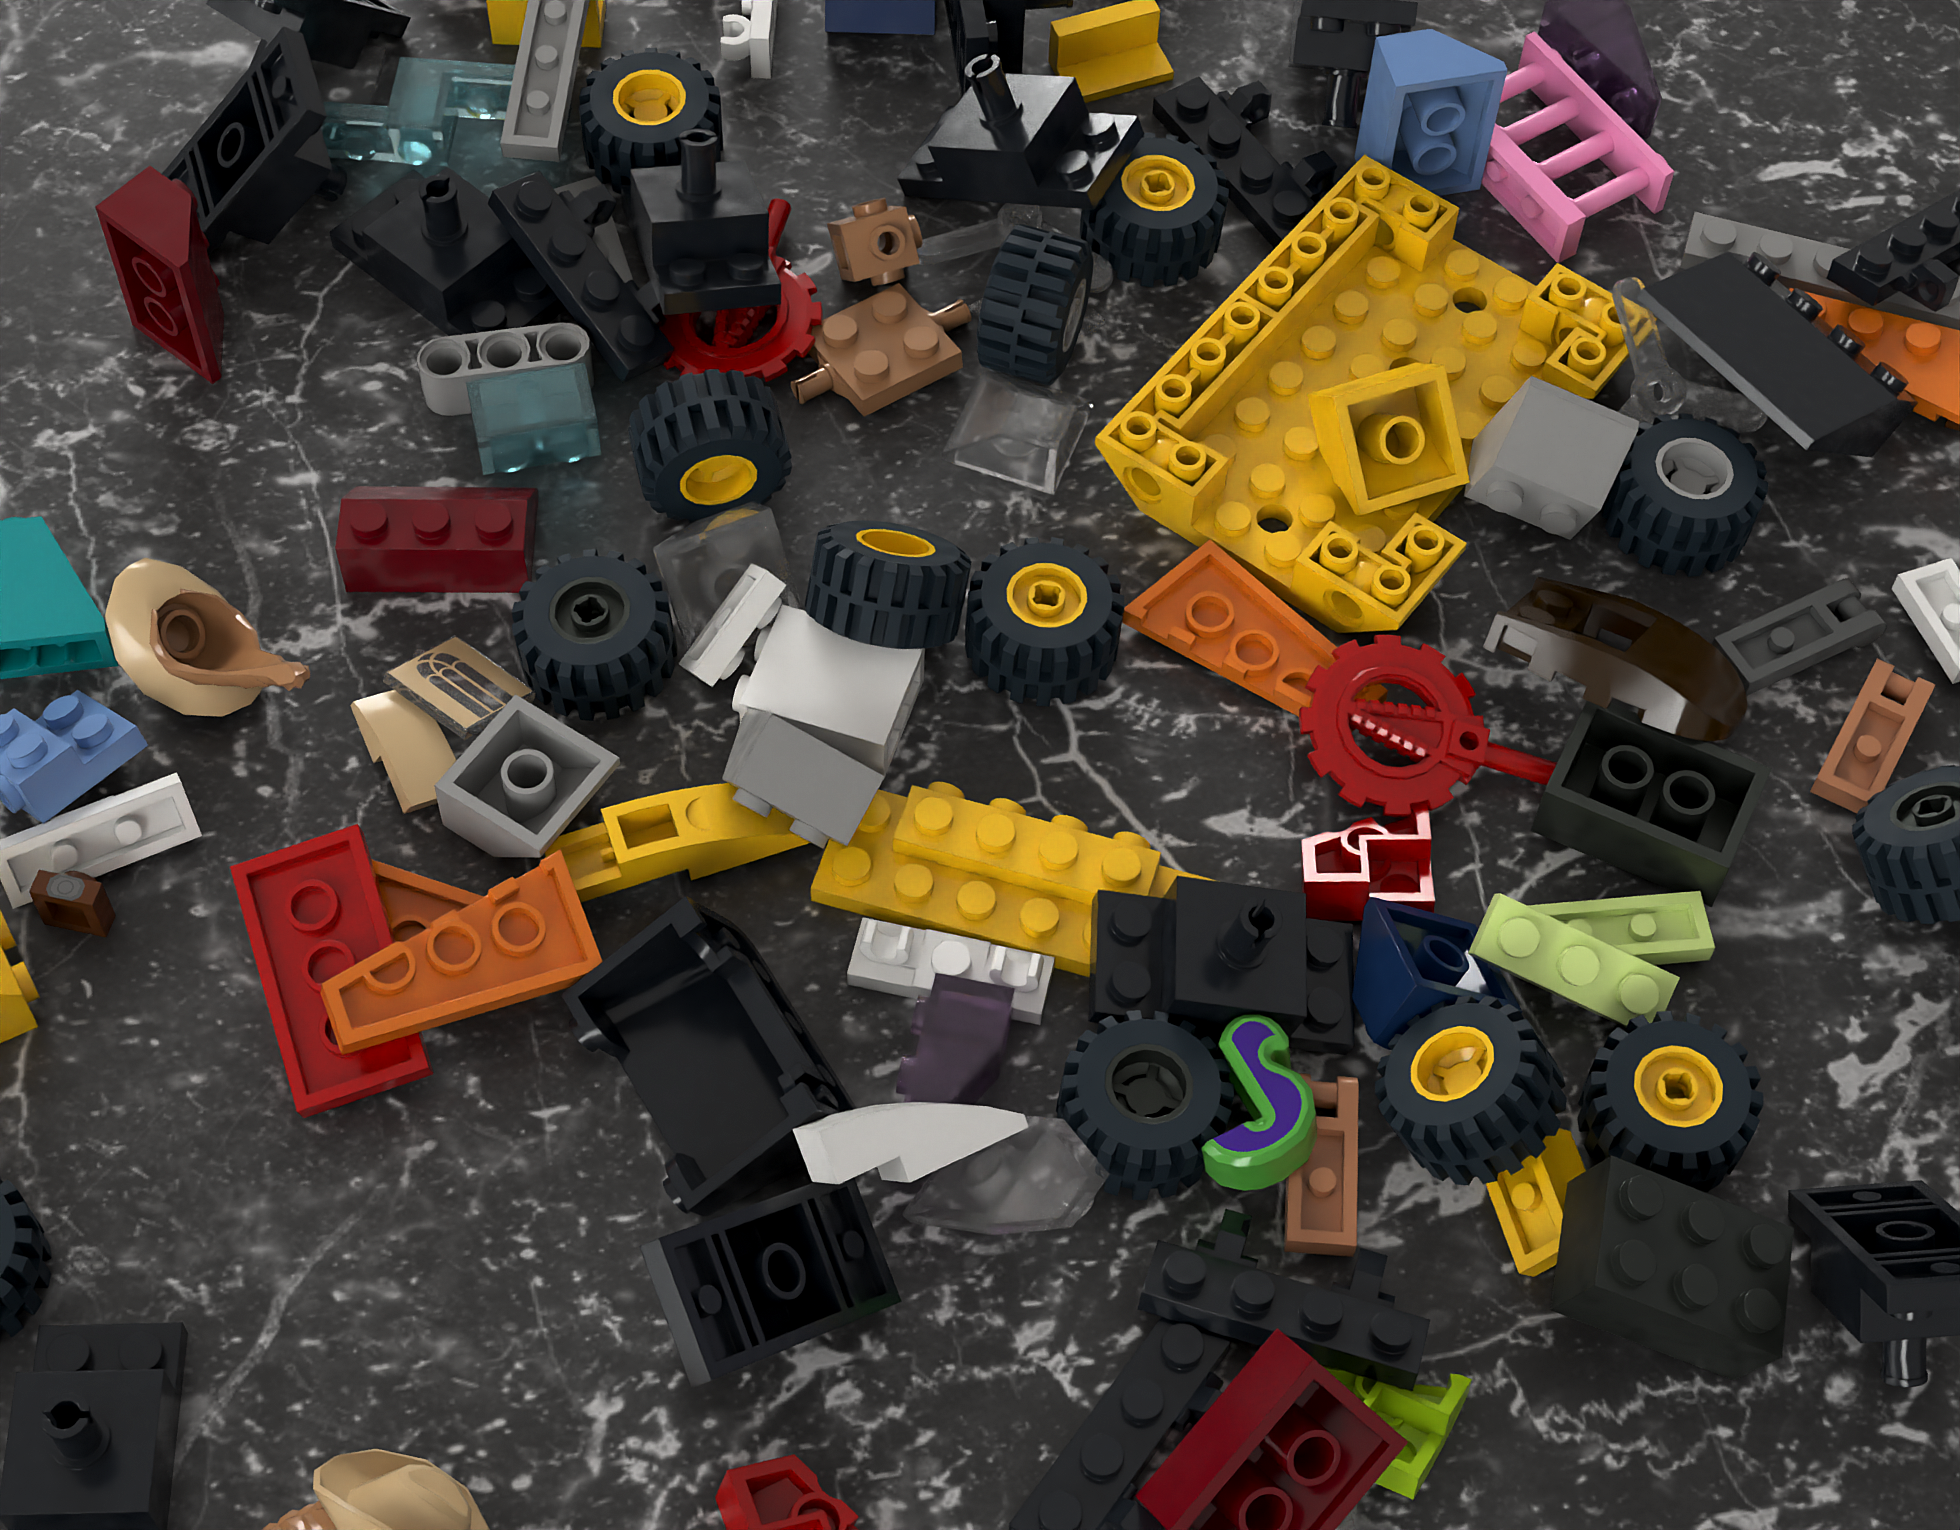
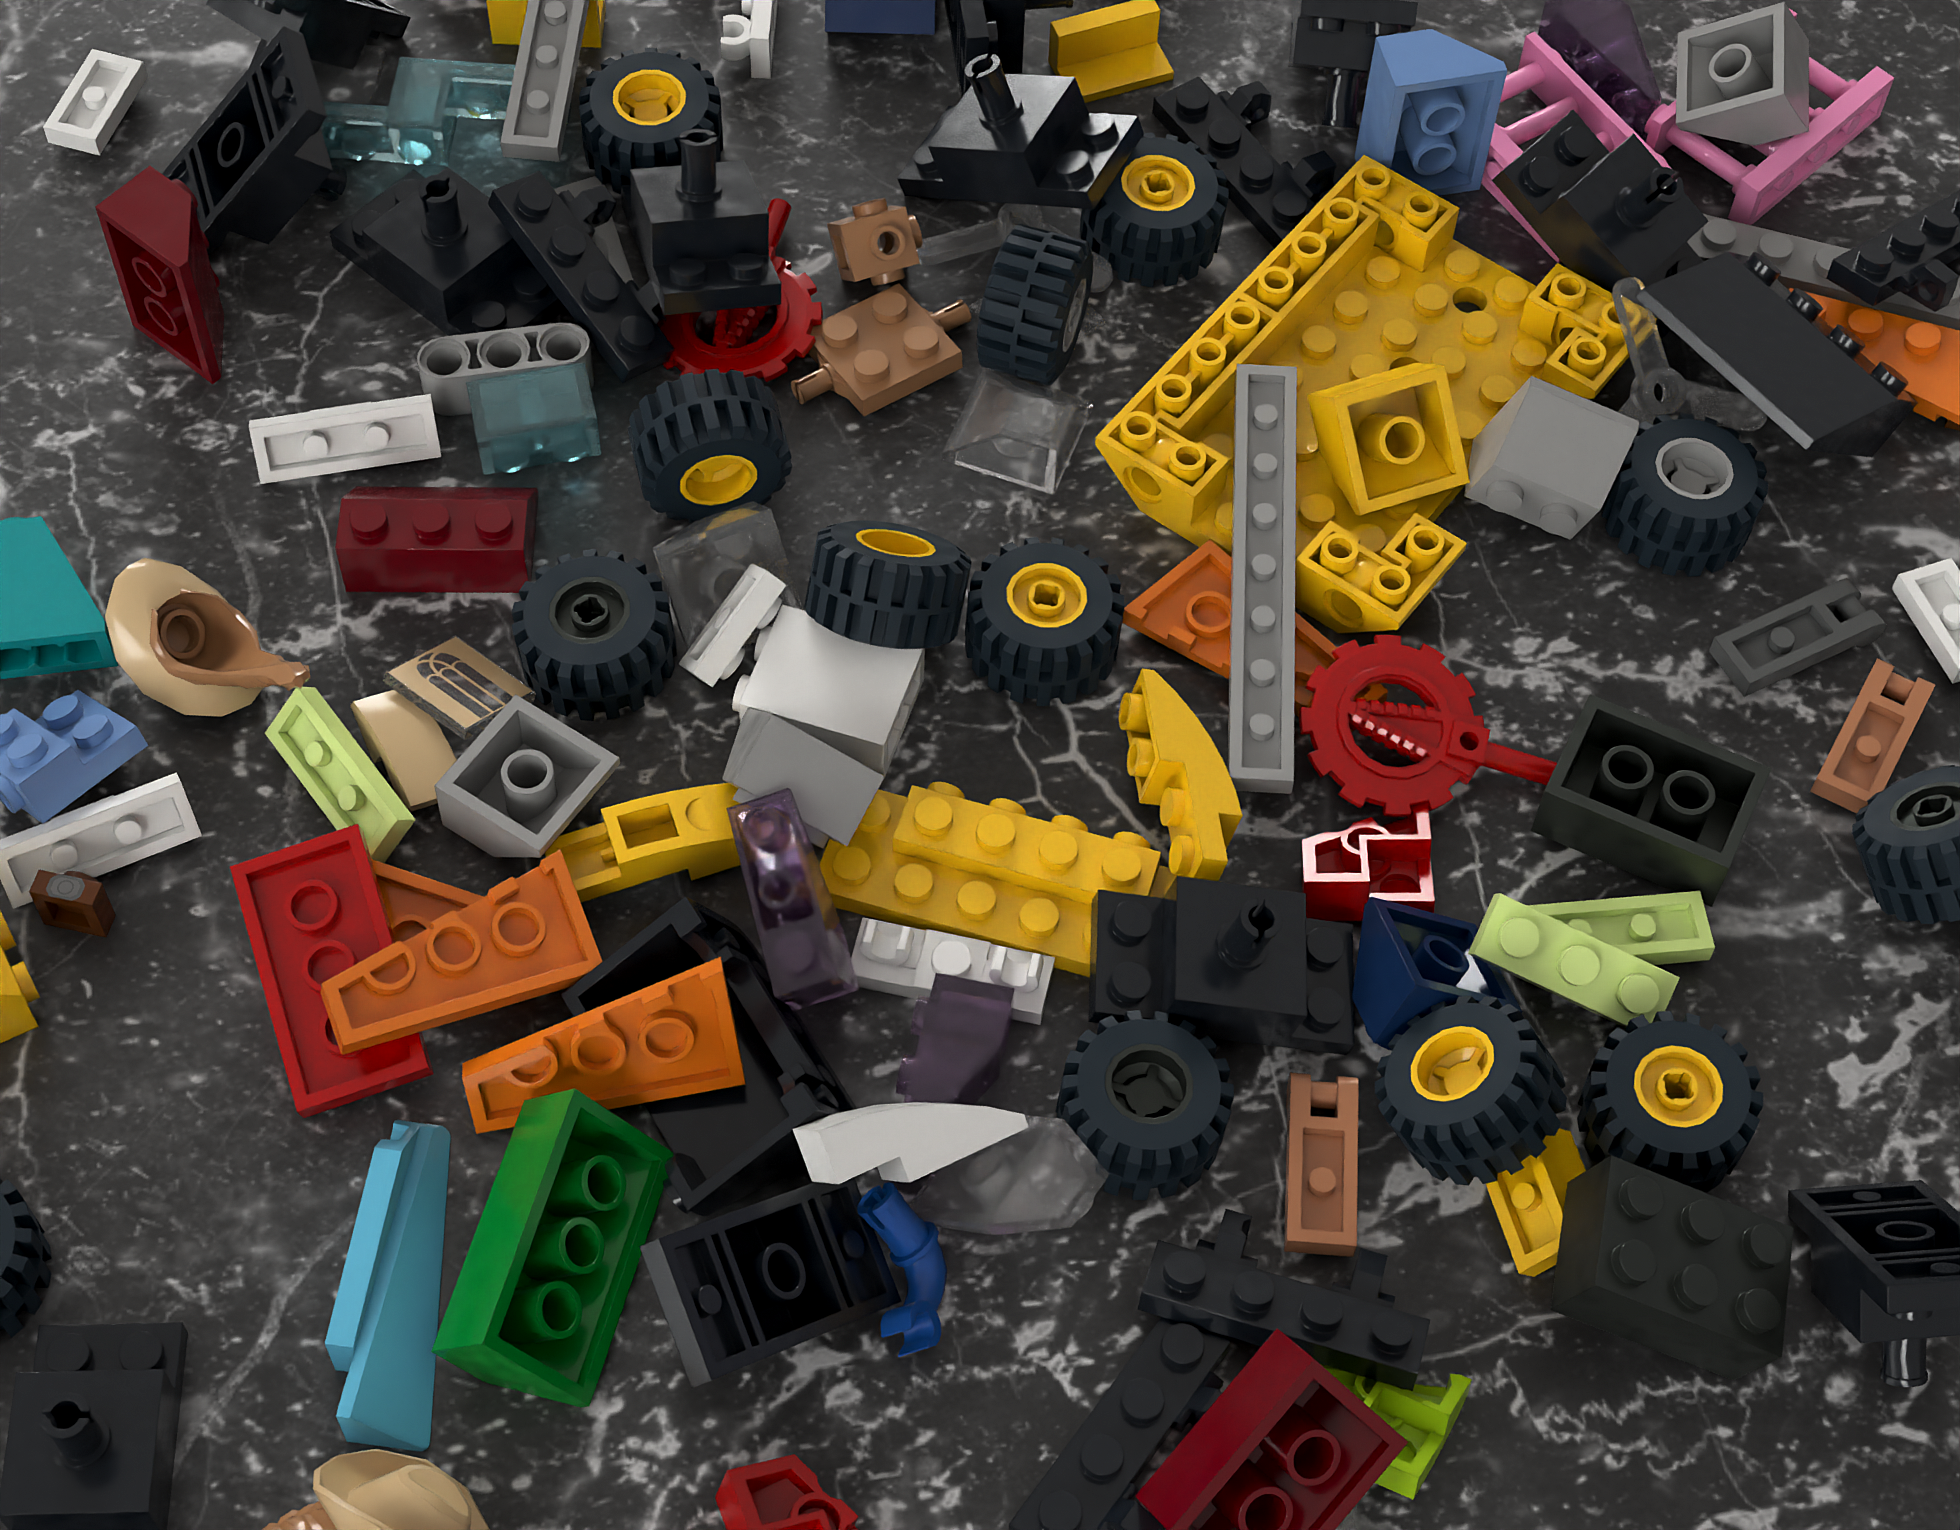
bright green animal [1202,1015,1318,1191] -> none
dark brown slope [1483,577,1747,741] -> none
none -> white plate [43,49,148,156]
none -> white plate [249,394,441,484]
none -> yellowish green plate [265,687,416,863]
none -> medium azure wedge [325,1120,451,1451]
none -> green slope [431,1088,674,1407]
none -> orange wing [462,957,746,1134]
none -> slope [727,788,859,1010]
none -> blue piece [857,1182,947,1357]
none -> yellow slope [1119,668,1243,881]
none -> light grey plate [1227,364,1297,794]
none -> black brick [1492,110,1709,355]
none -> bright pink fence [1644,8,1894,225]
none -> light grey slope [1676,2,1809,146]

